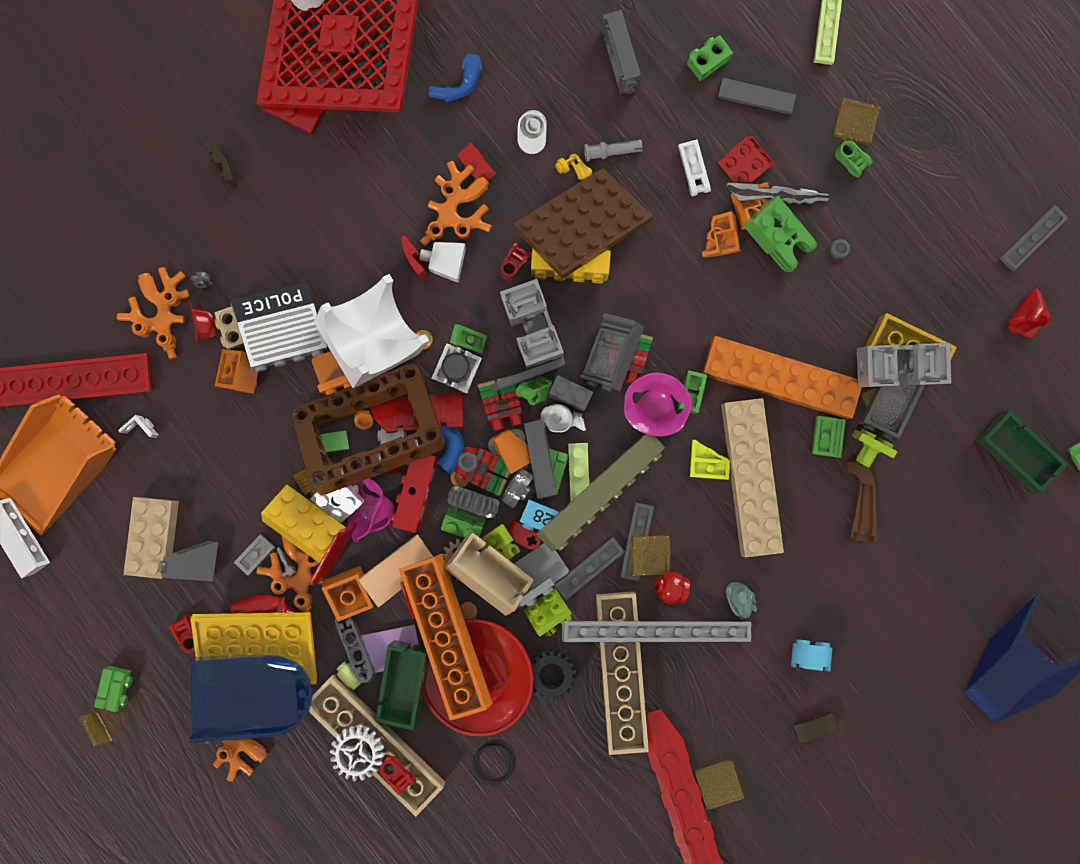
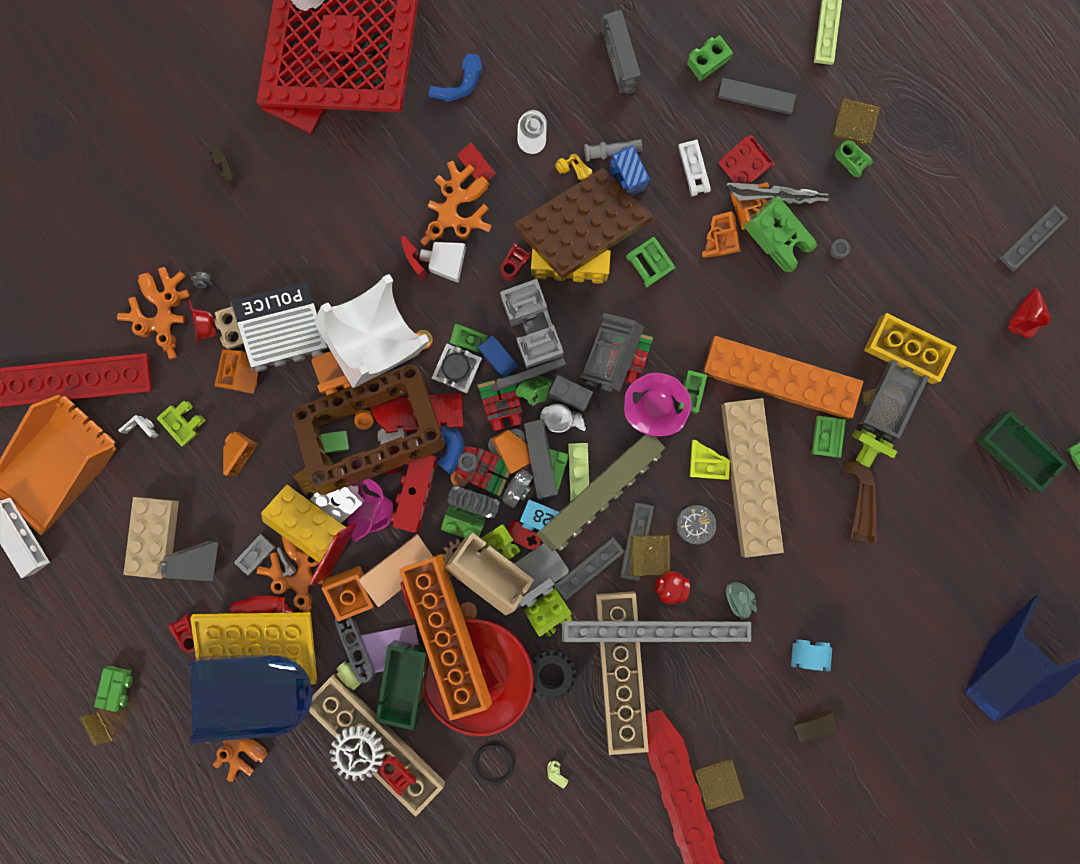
light grey piece [857,343,951,387] -> none
none -> lime plate [157,401,205,447]
none -> orange slope [223,431,258,476]
none -> blue slope [477,335,518,378]
none -> yellowish green arm [547,761,568,789]
none -> blue container [609,145,650,196]
none -> bright green plate [625,237,676,288]
none -> clear piece [676,505,716,544]

